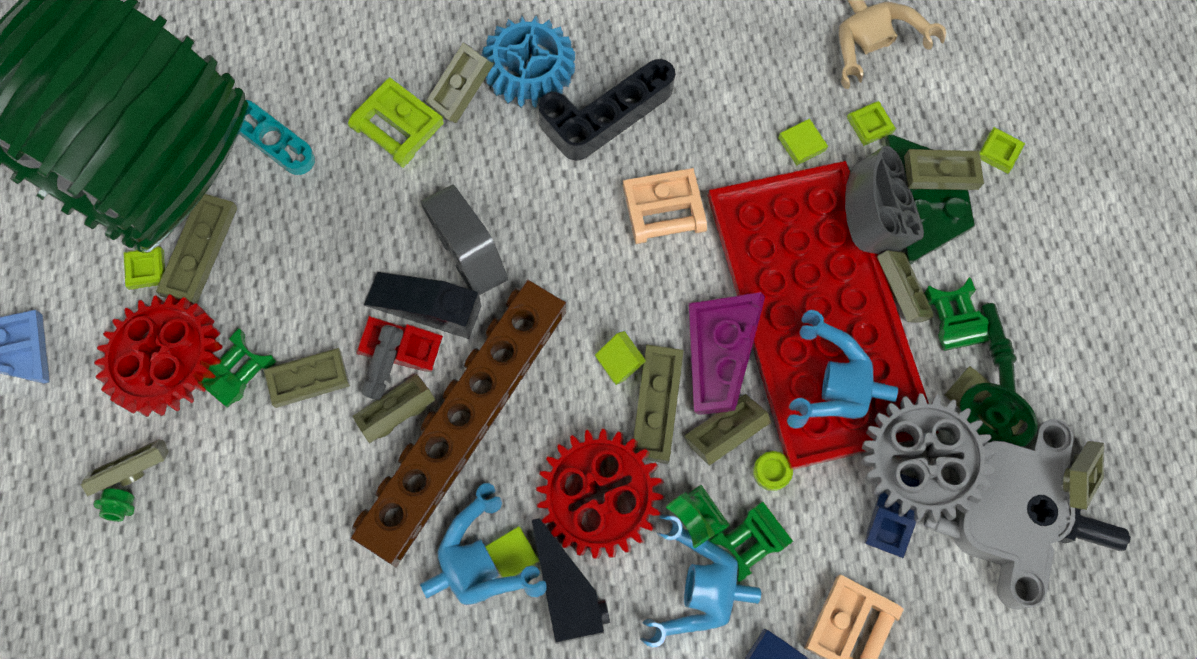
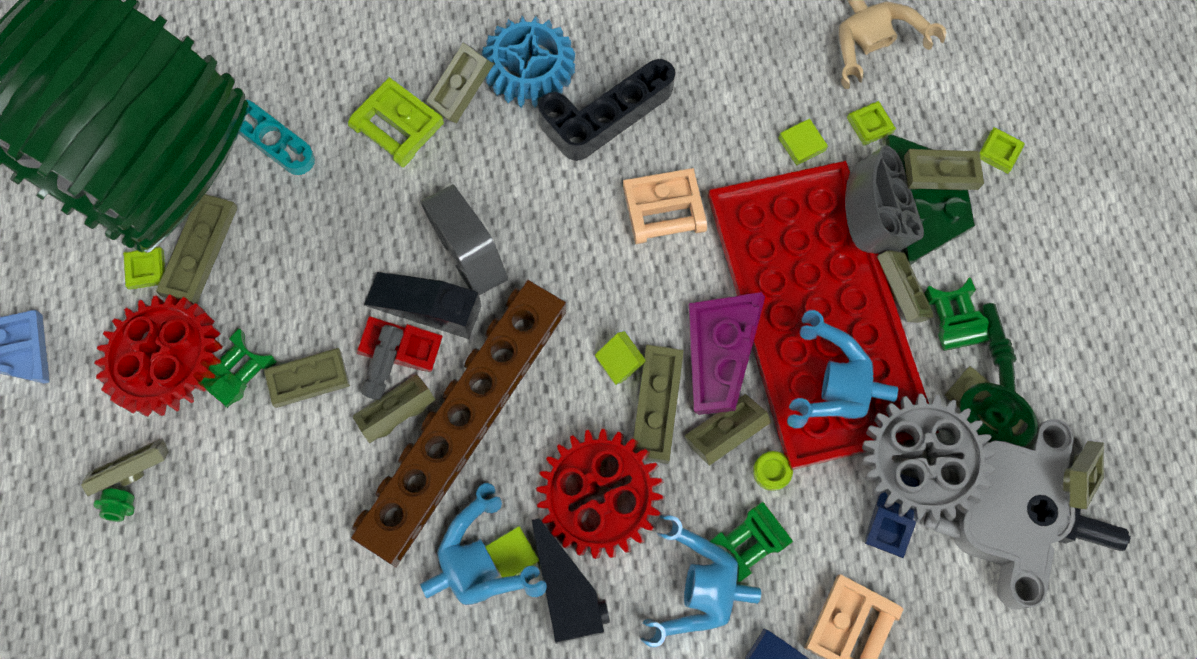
green piece [666,485,730,548] -> none

